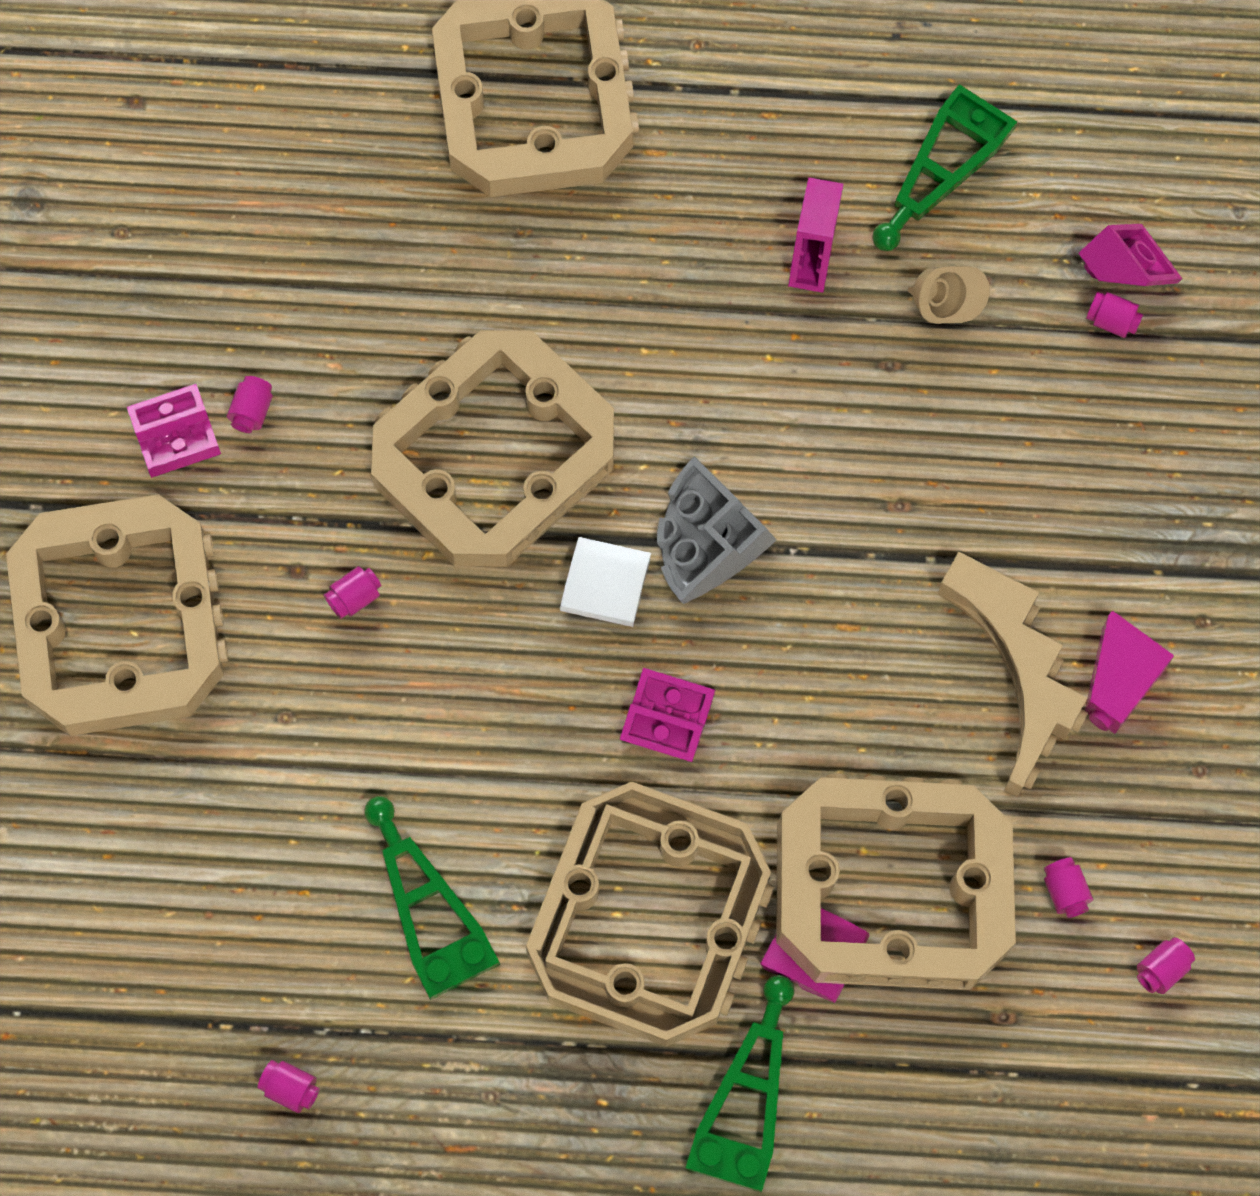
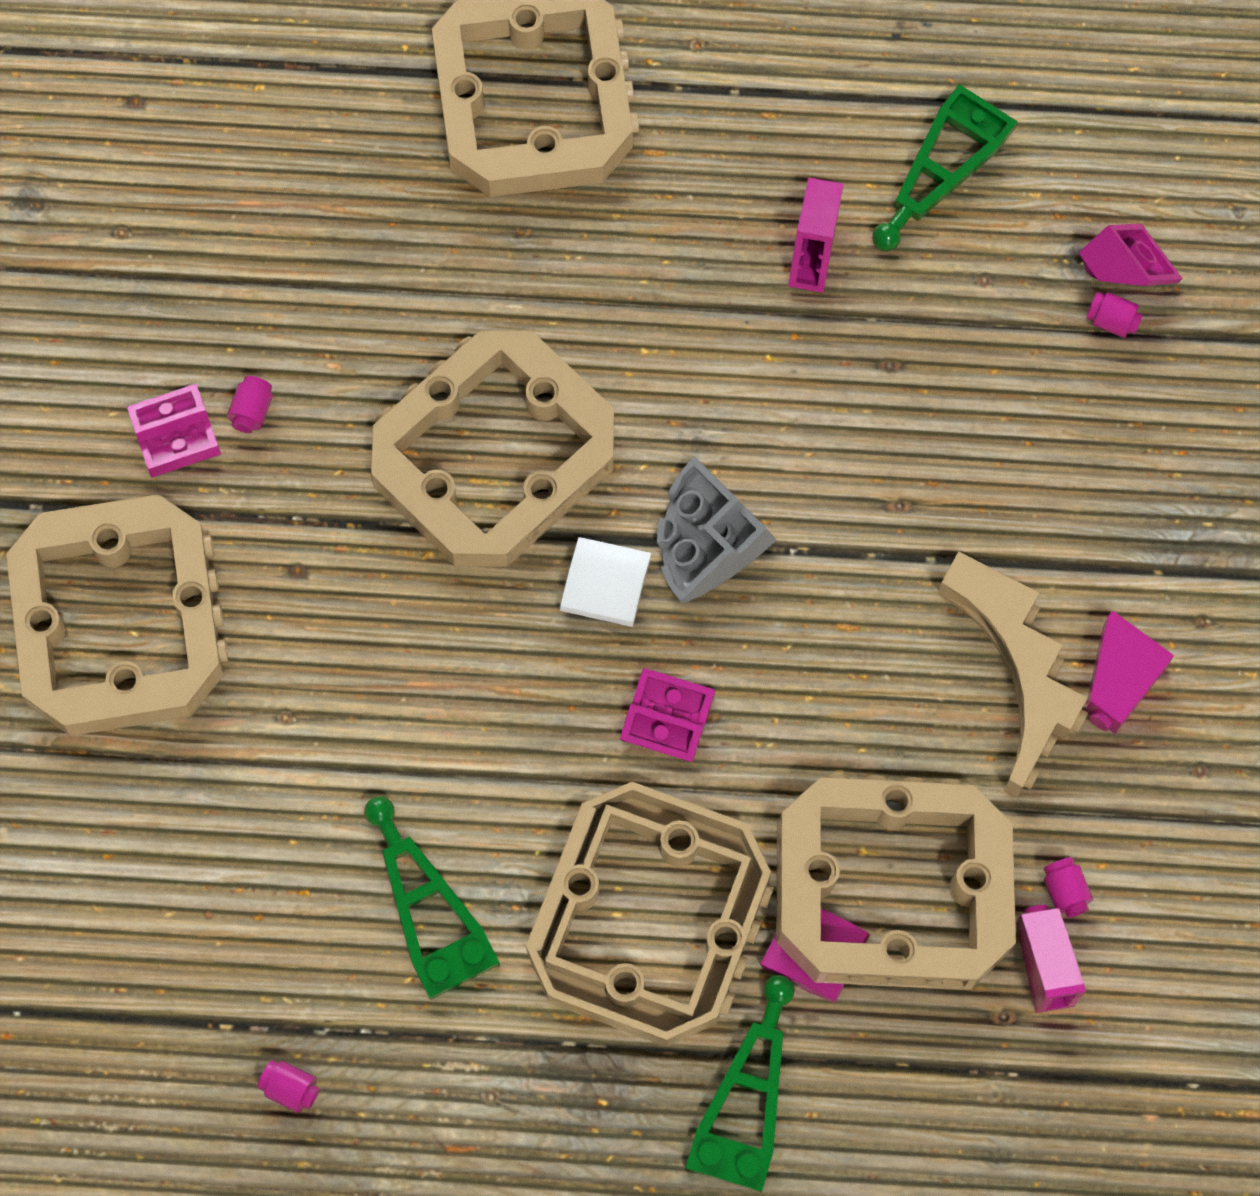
dark pink brick [324,566,382,619] -> none
tan piece [908,266,990,324] -> none
dark pink brick [1137,937,1195,994] -> none
none -> slope [1016,905,1086,1013]

